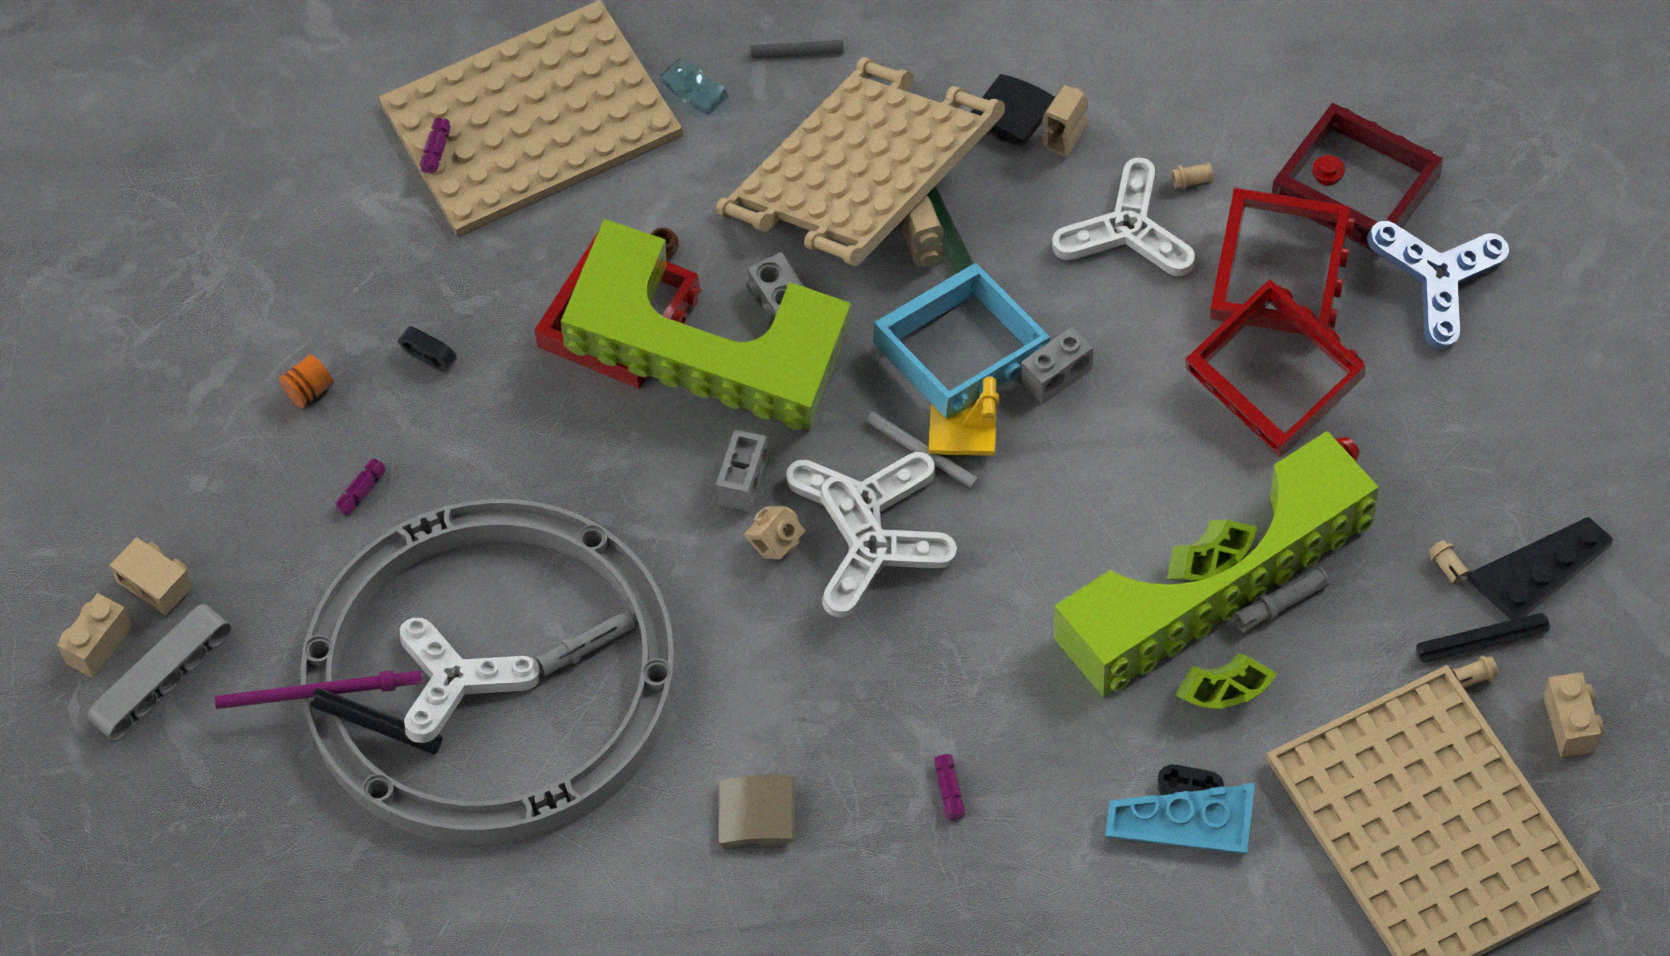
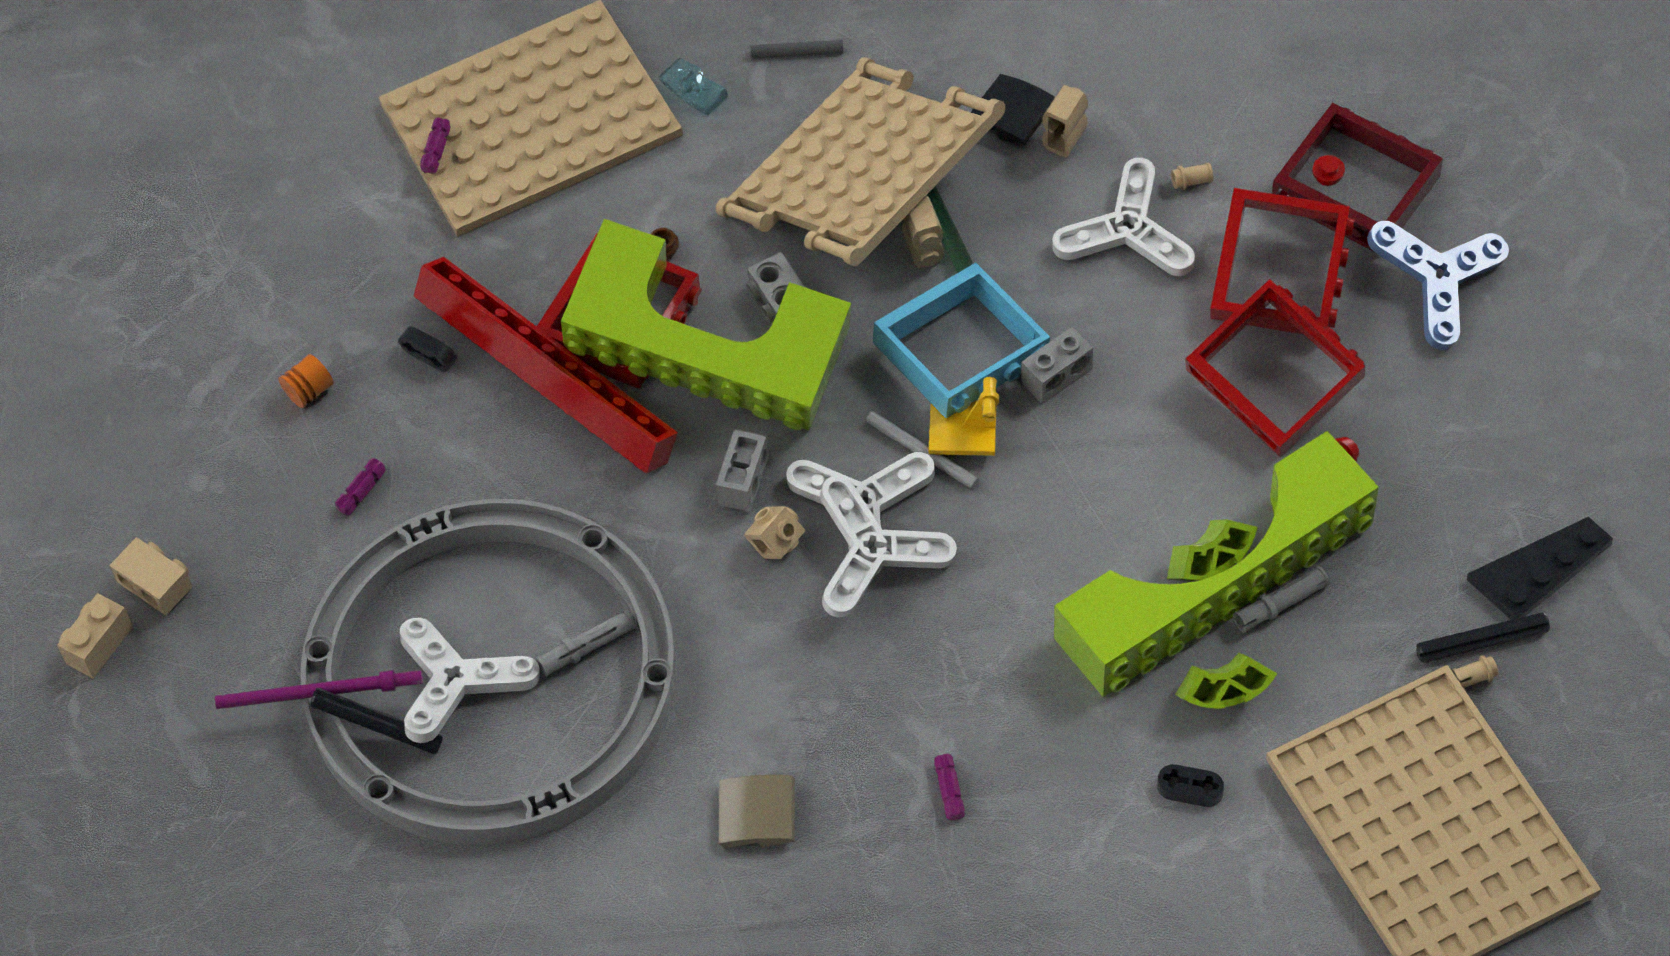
light grey beam [87,604,231,741] -> none
medium azure wing [1105,783,1255,855] -> none
tan pin [1429,540,1470,585] -> none
tan brick [1543,672,1604,758] -> none
none -> red brick [413,256,678,474]

